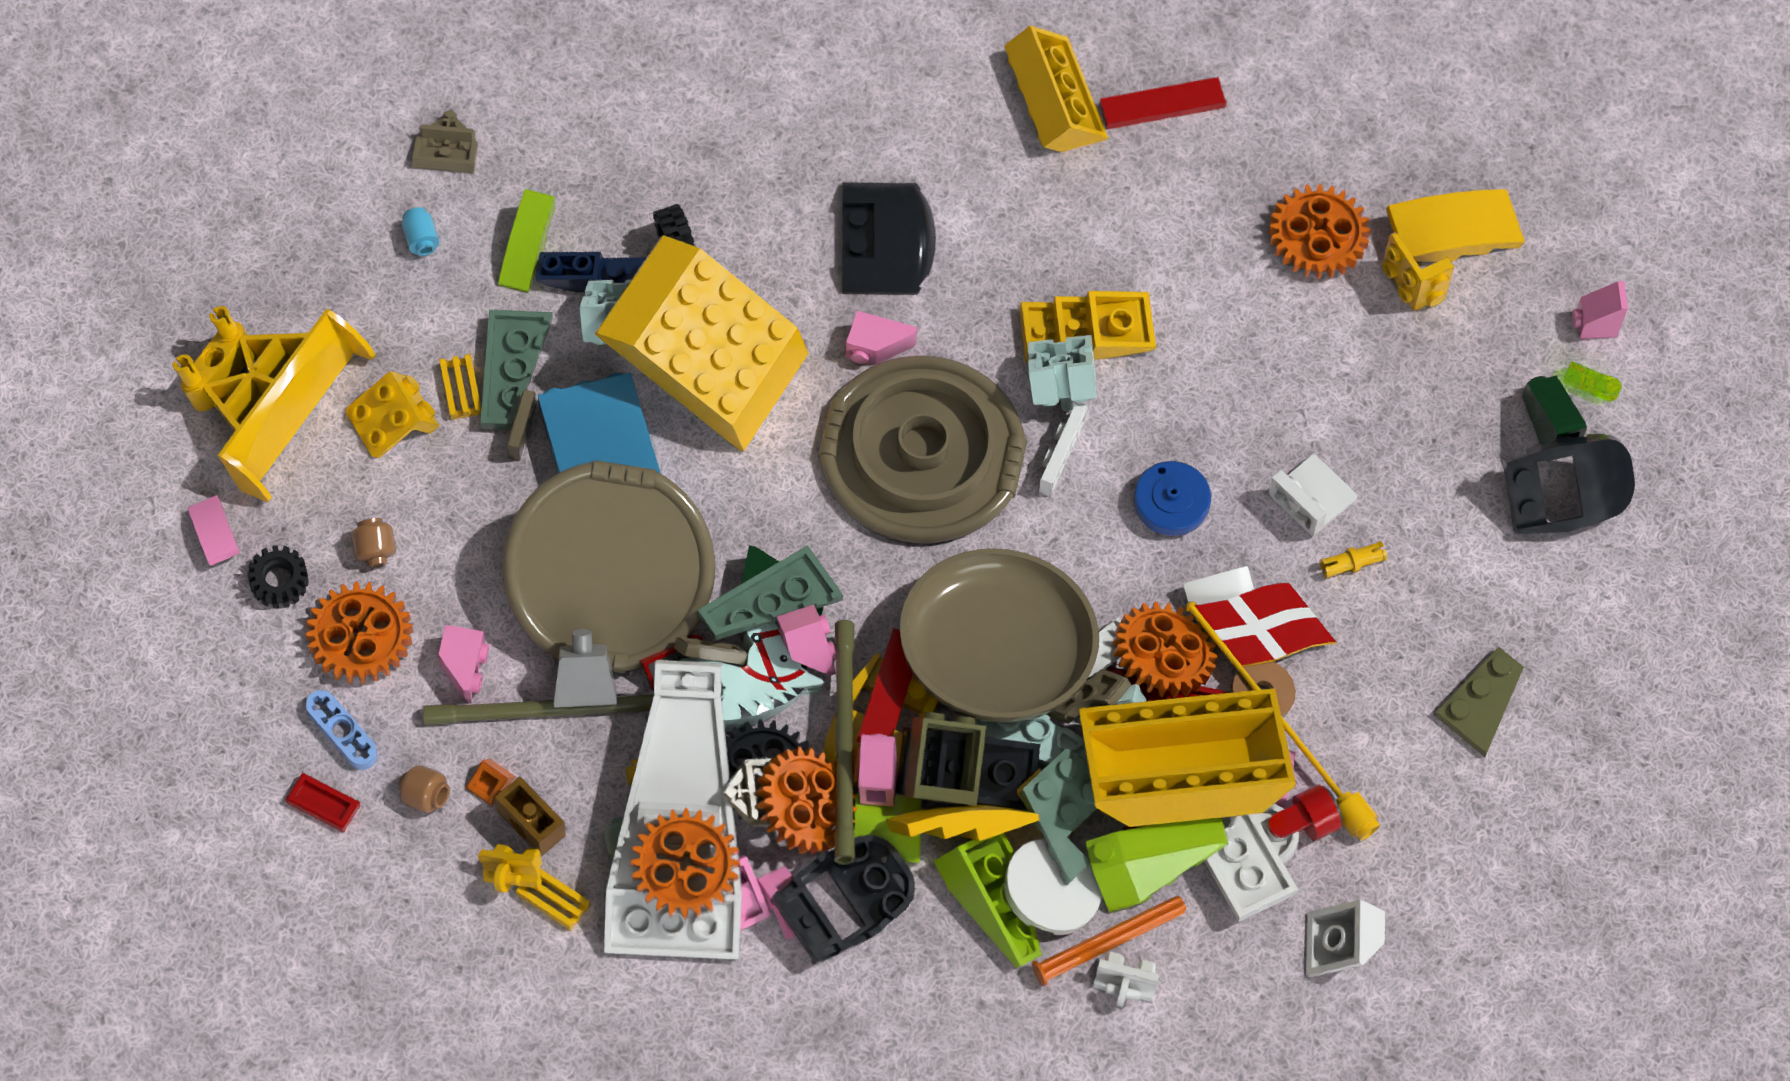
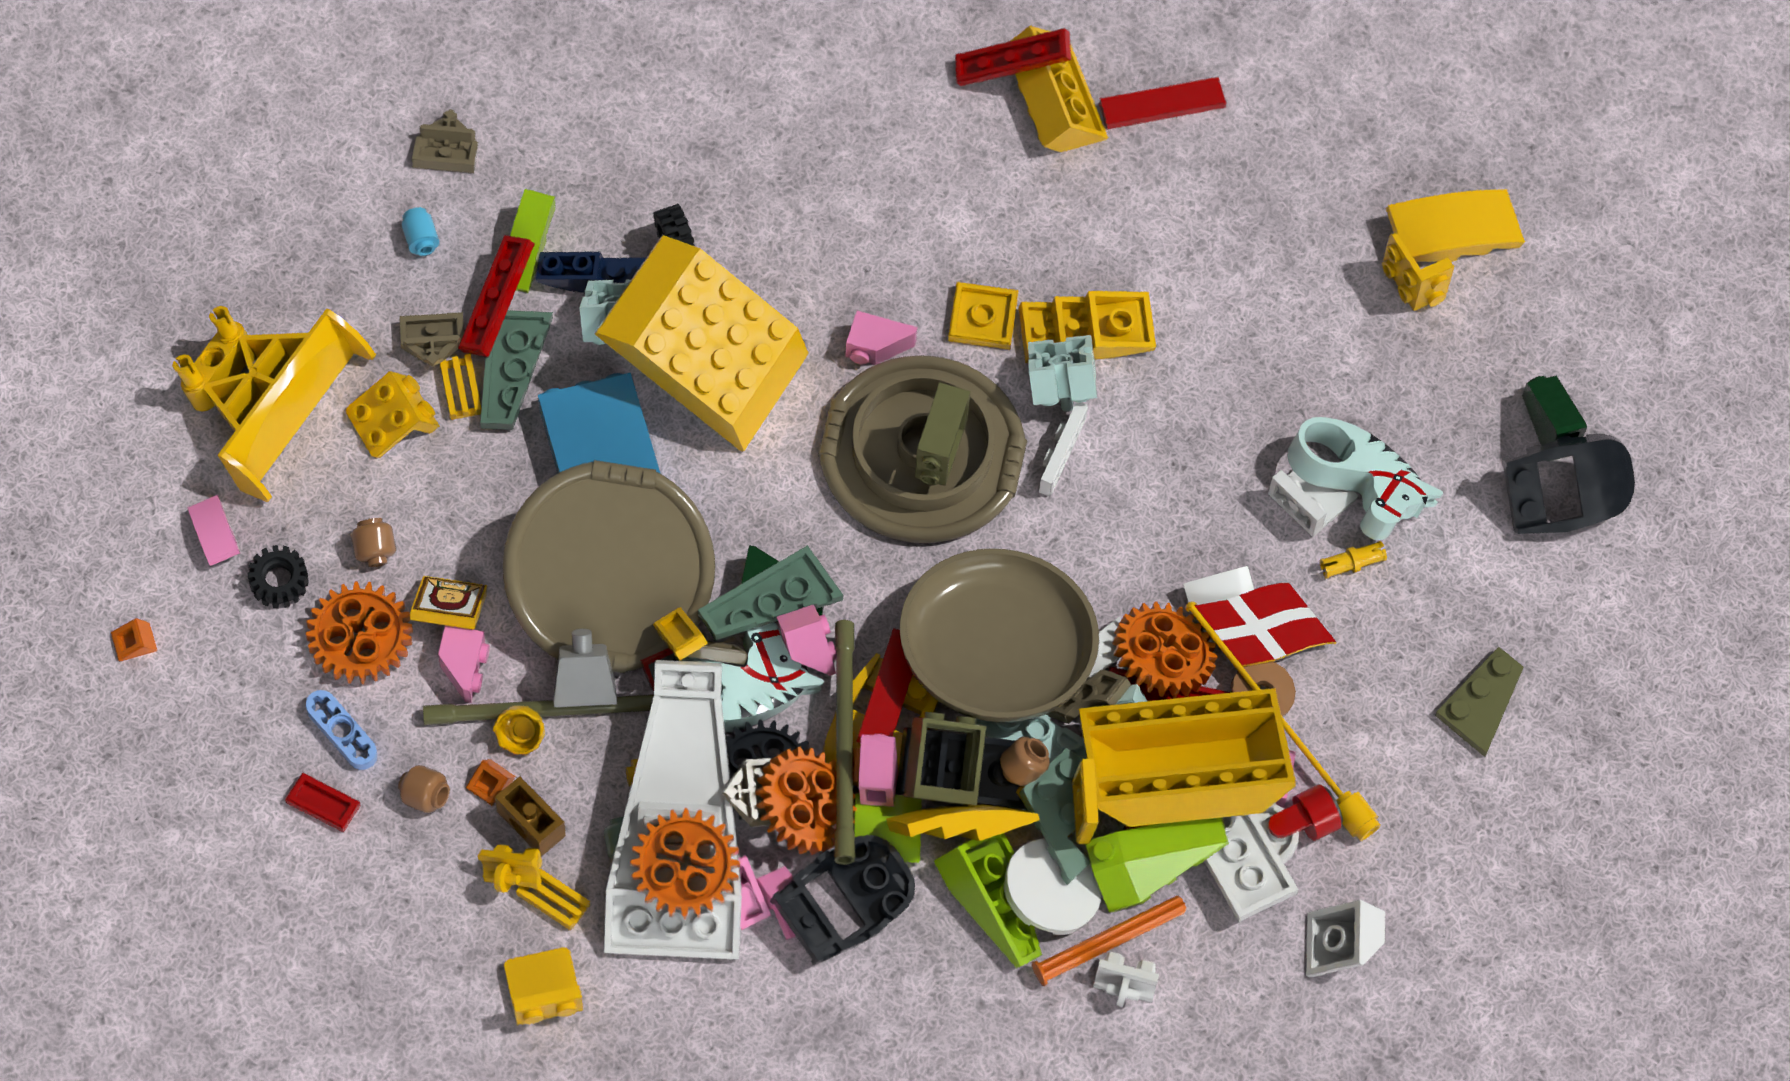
dark tan tile [507,389,536,461] -> none
black slope [842,182,936,295] -> none
blue wheel [1134,461,1211,536] -> none
orange gear [1268,184,1371,279] -> none
clear neon green bar [1563,361,1622,402] -> none
bright pink slope [1572,281,1628,339] -> none
none -> orange slope [111,618,157,662]
none -> dark tan slope [399,312,464,367]
none -> tile [410,576,487,630]
none -> red tile [458,235,535,357]
none -> yellow hair [493,705,545,755]
none -> yellow bracket [504,947,583,1025]
none -> yellow tile [653,607,708,661]
none -> olive window [915,382,971,486]
none -> yellow tile [948,282,1019,350]
none -> red tile [955,28,1071,86]
none -> medium nougat head [1000,737,1050,786]
none -> yellow tile [1072,759,1099,844]
none -> light aqua animal [1287,417,1443,540]

